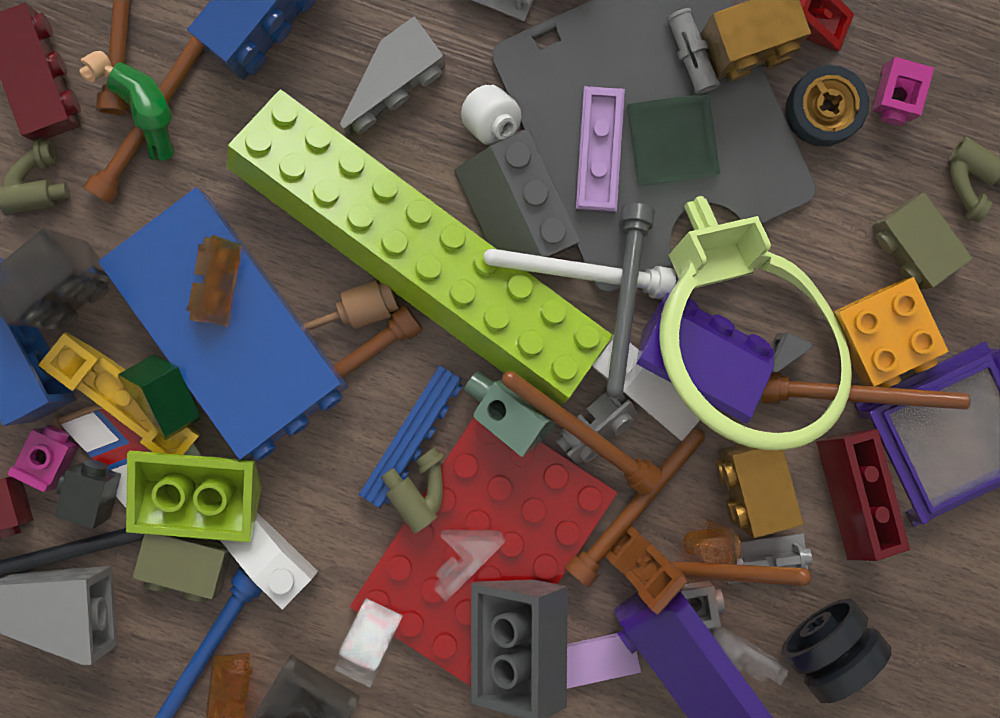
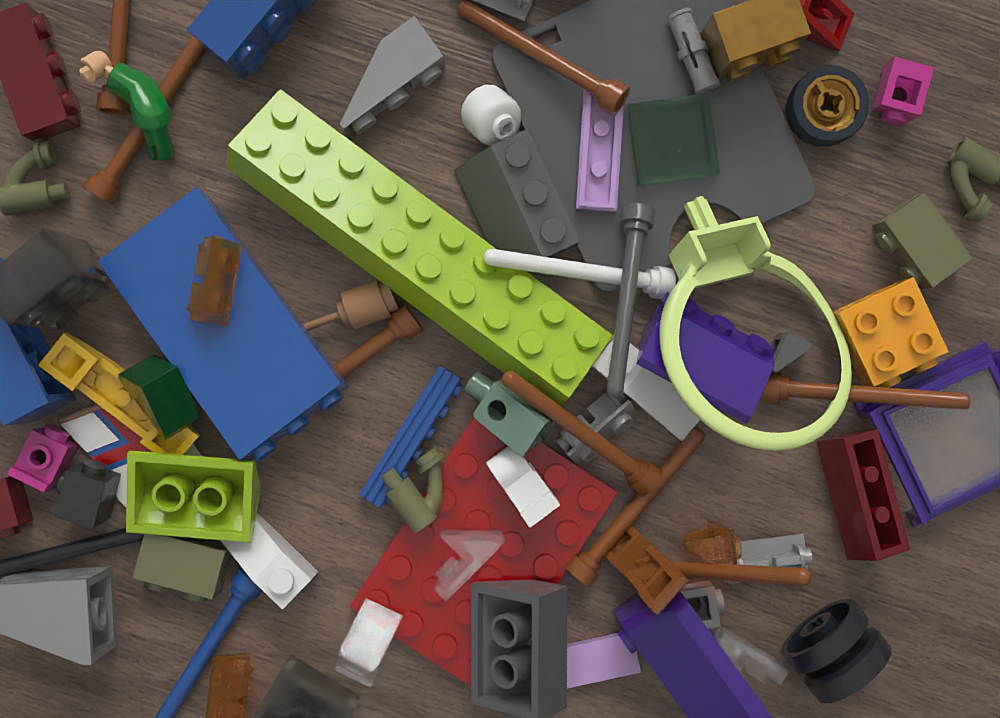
pearl gold brick [715,444,804,538] -> none
none -> dark orange piece [458,1,630,116]
none -> white leg [486,446,560,527]

